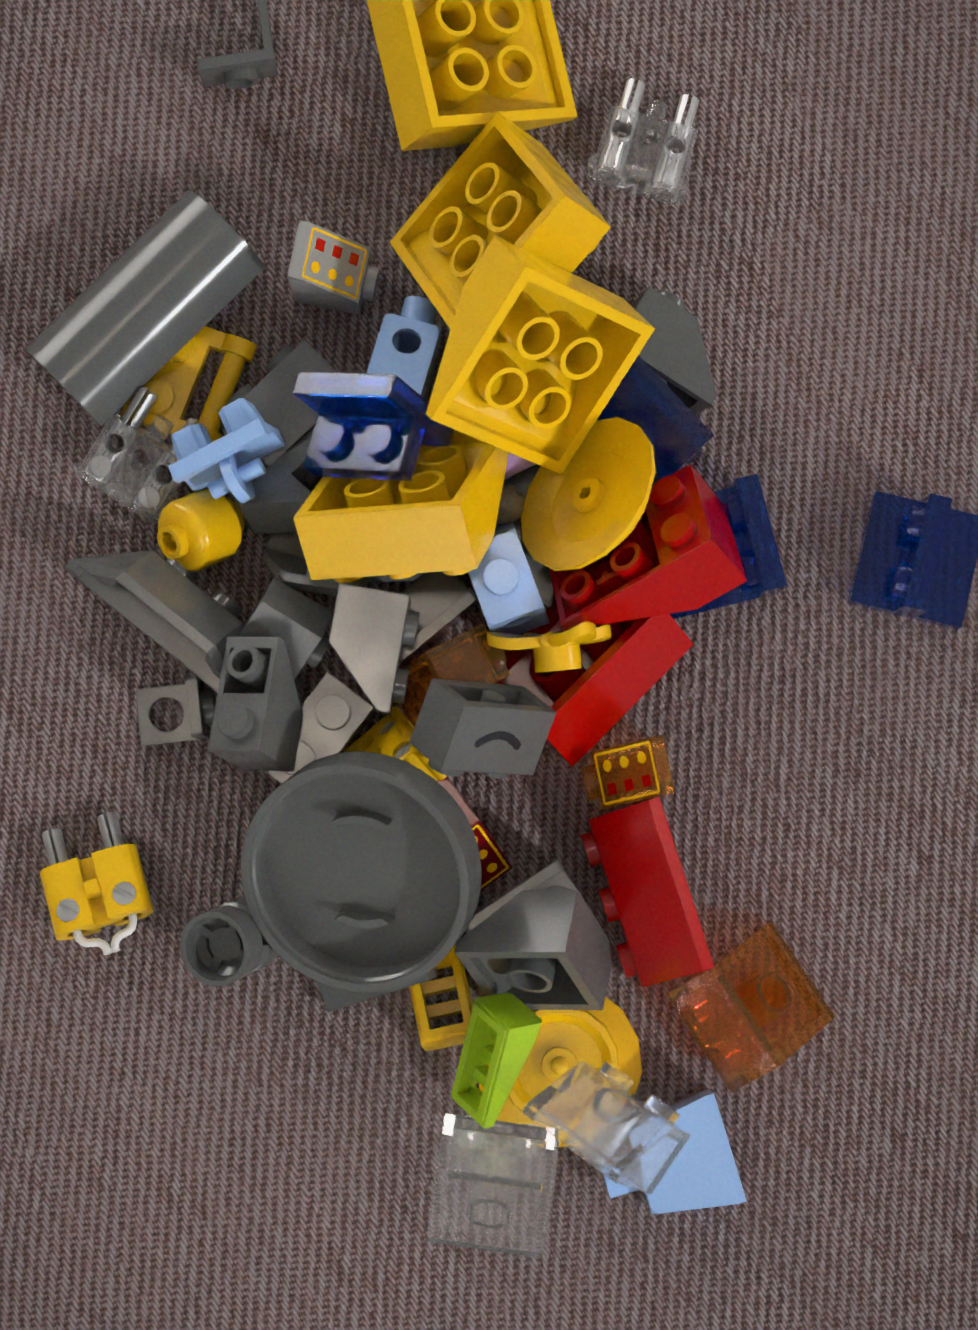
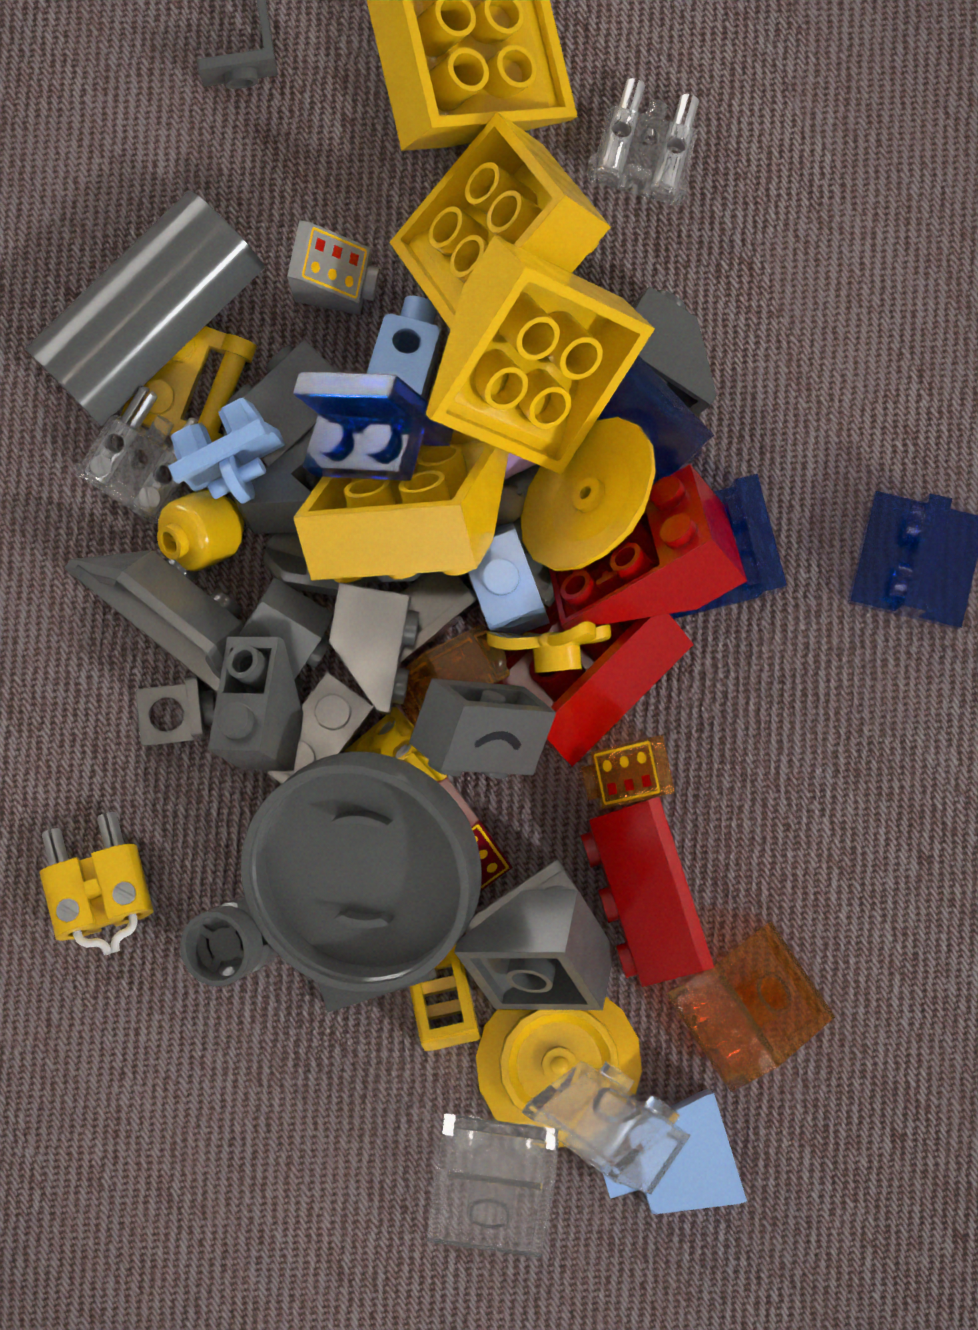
lime slope [450,993,542,1129] -> none

